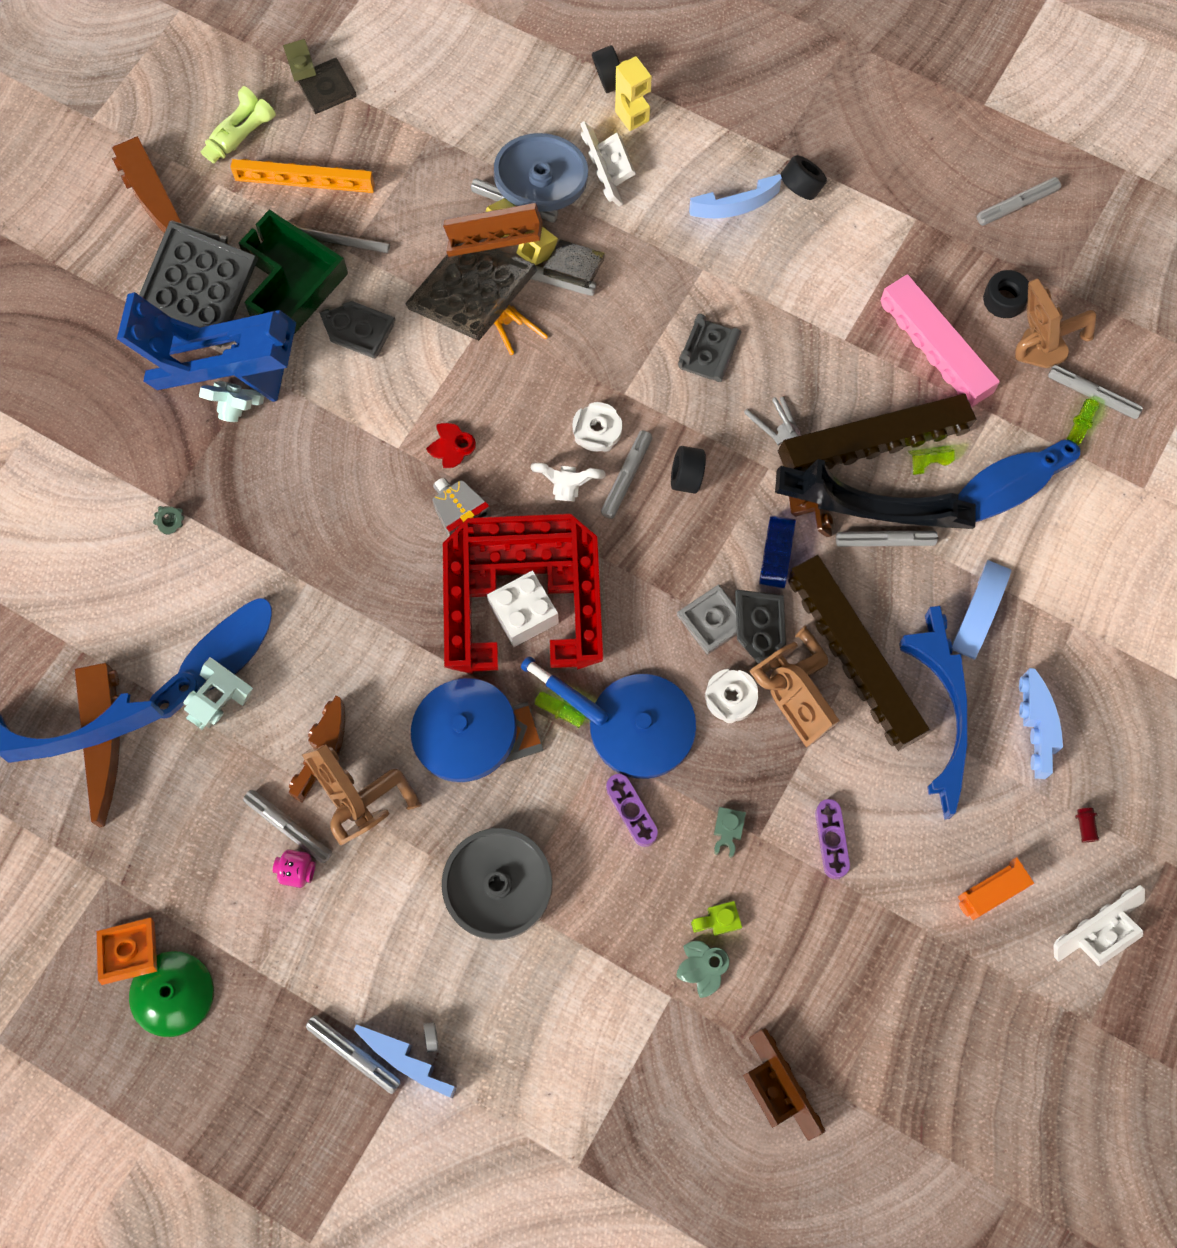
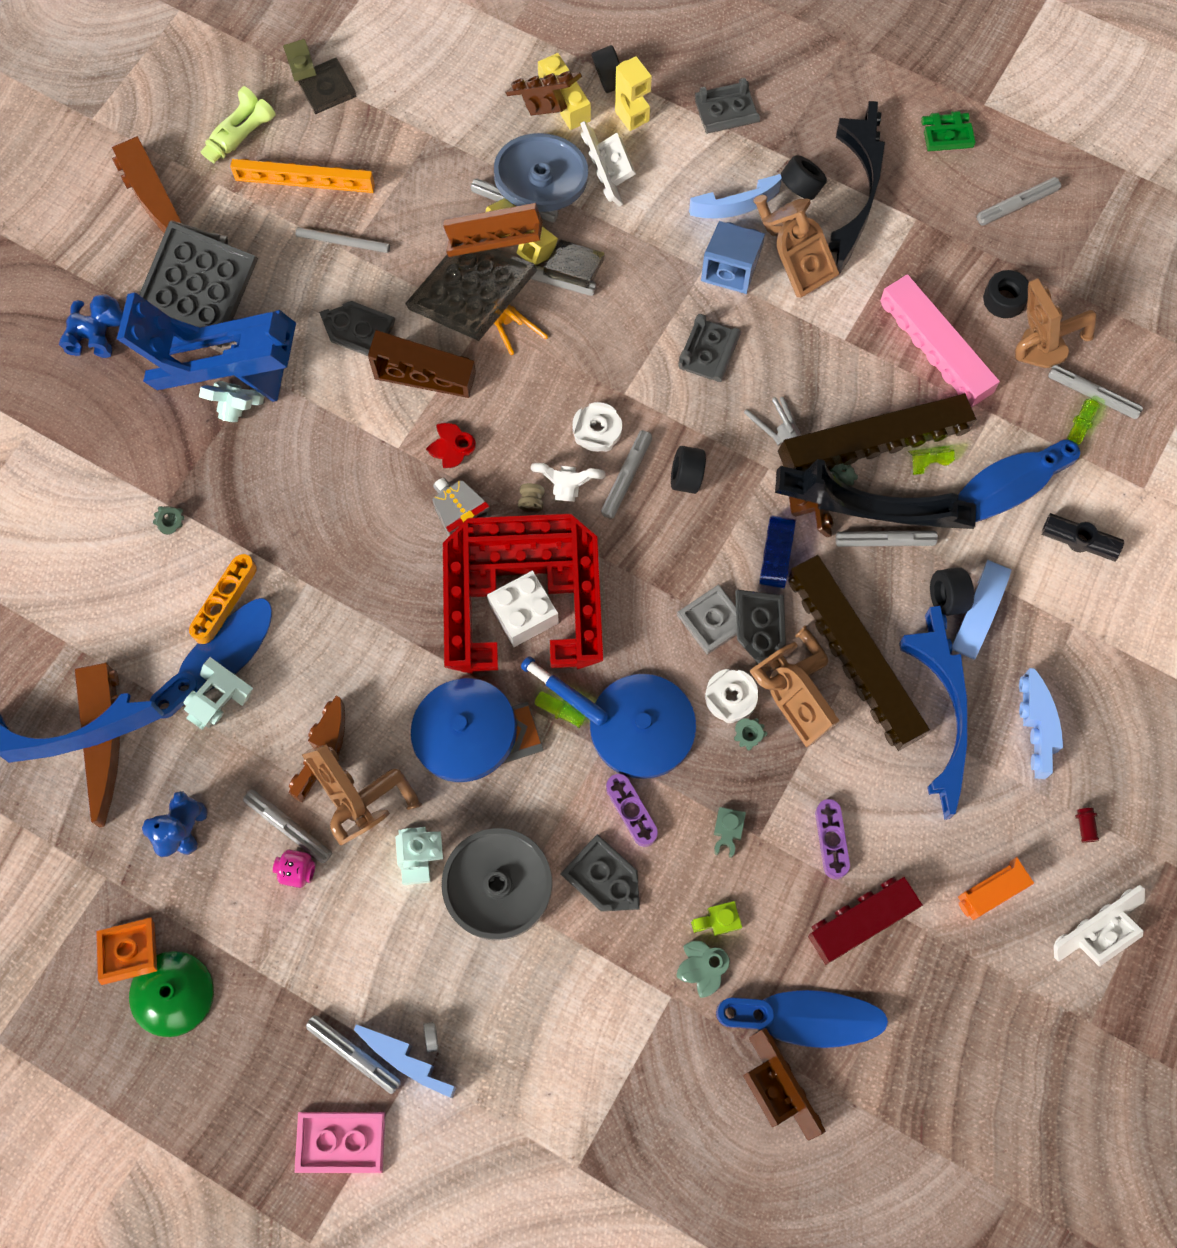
dark green piece [238,209,348,334] -> none
none -> blue animal [59,294,123,358]
none -> blue animal [142,791,208,858]
none -> light orange beam [189,554,257,644]
none -> bright pink tile [295,1112,385,1173]
none -> reddish brown wedge [368,330,476,398]
none -> light aqua tile [395,827,443,885]
none -> reddish brown bracket [505,71,582,116]
none -> dark tan wheel [518,483,545,512]
none -> light yellow arch [538,53,591,130]
none -> dark grey tile [560,834,640,911]
none -> dark grey piece [695,78,760,134]
none -> medium blue slope [701,221,765,294]
none -> blue plant [716,990,888,1048]
none -> sand green animal [734,718,767,750]
none -> medium nougat plate [753,195,839,298]
none -> dark red brick [808,877,923,965]
none -> black slope [828,101,885,273]
none -> sand green animal [830,463,858,486]
none -> green plate [921,111,975,152]
none -> black tyre [930,567,974,616]
none -> black piece [1041,513,1124,562]

